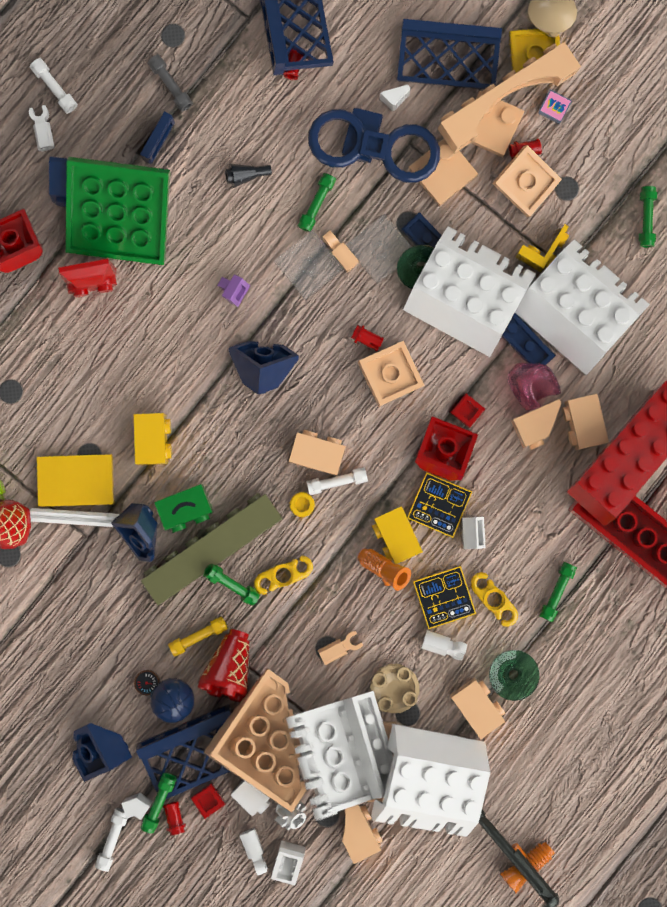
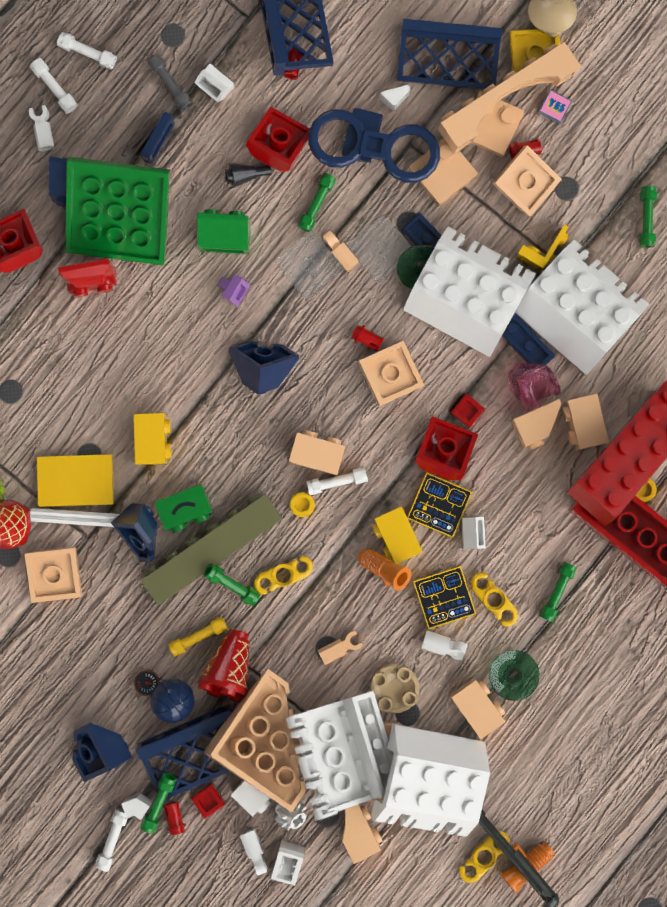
none -> light nougat plate [25,546,82,603]
none -> white bar [57,32,117,70]
none -> white piece [194,64,234,102]
none -> green slope [197,209,251,255]
none -> red slope [246,106,310,172]
none -> yellow piece [459,831,510,883]
none -> yellow tile [635,479,657,502]

